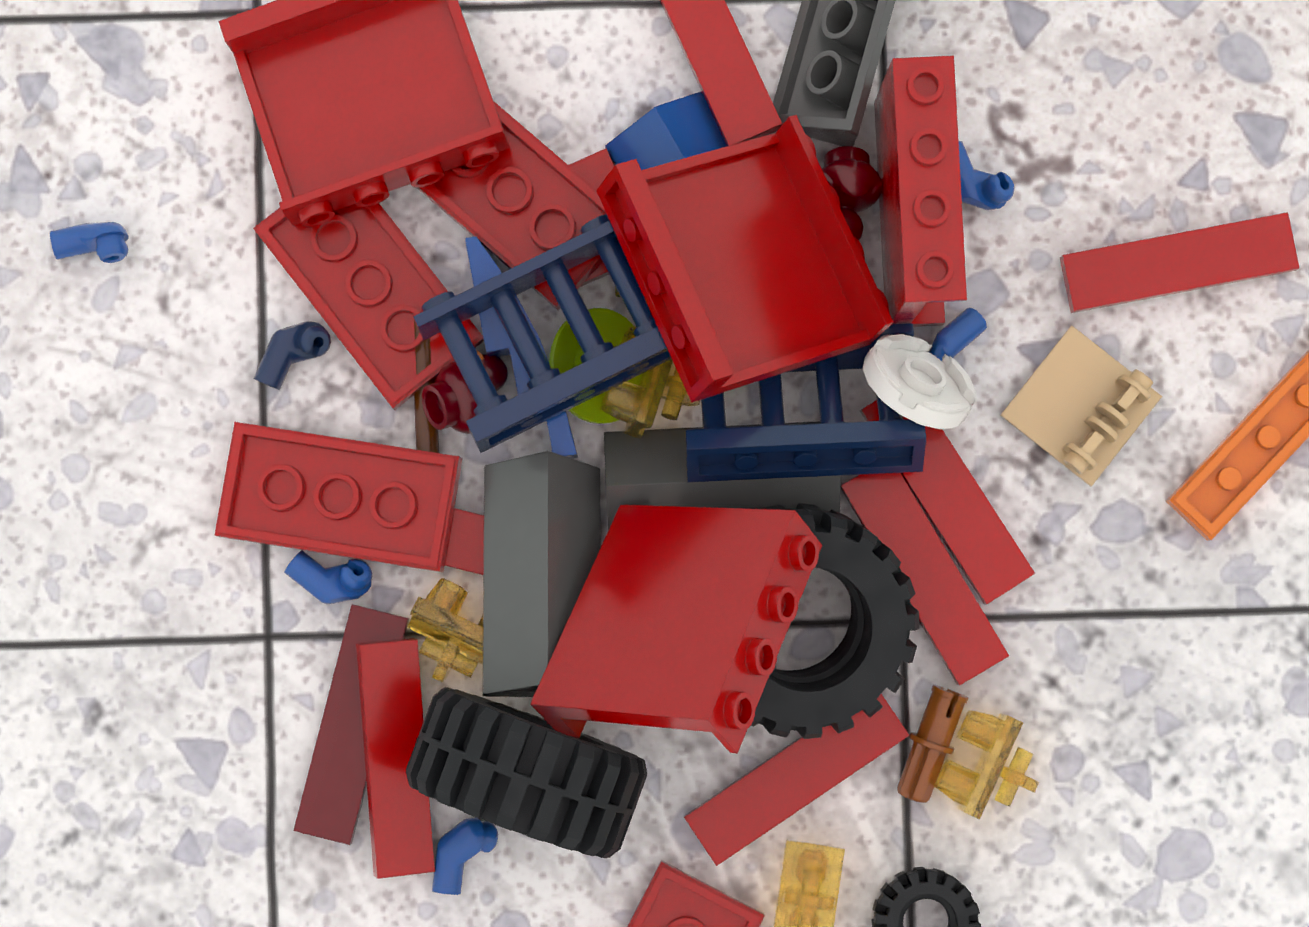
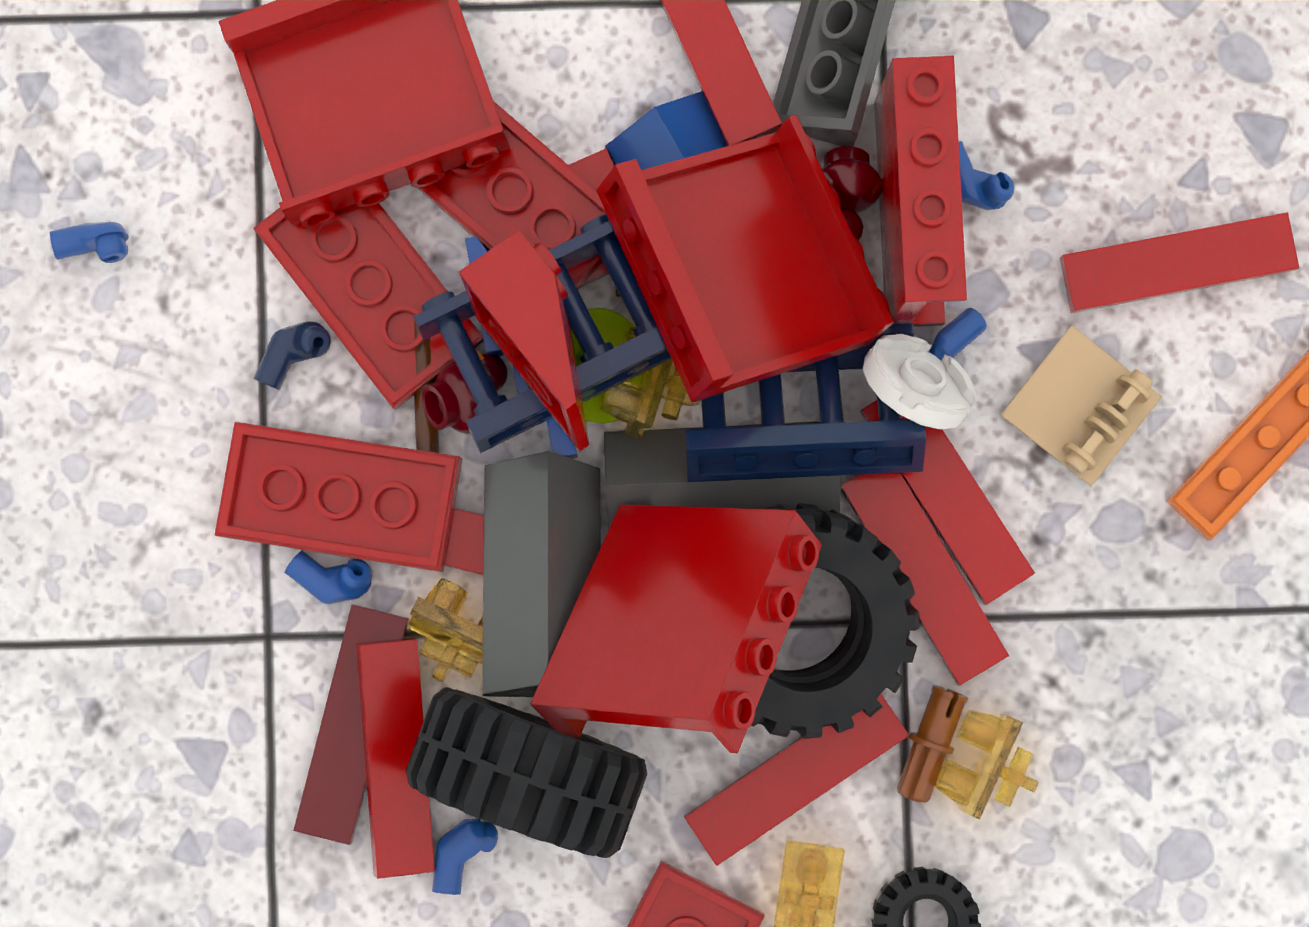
none -> red slope [459,230,590,452]

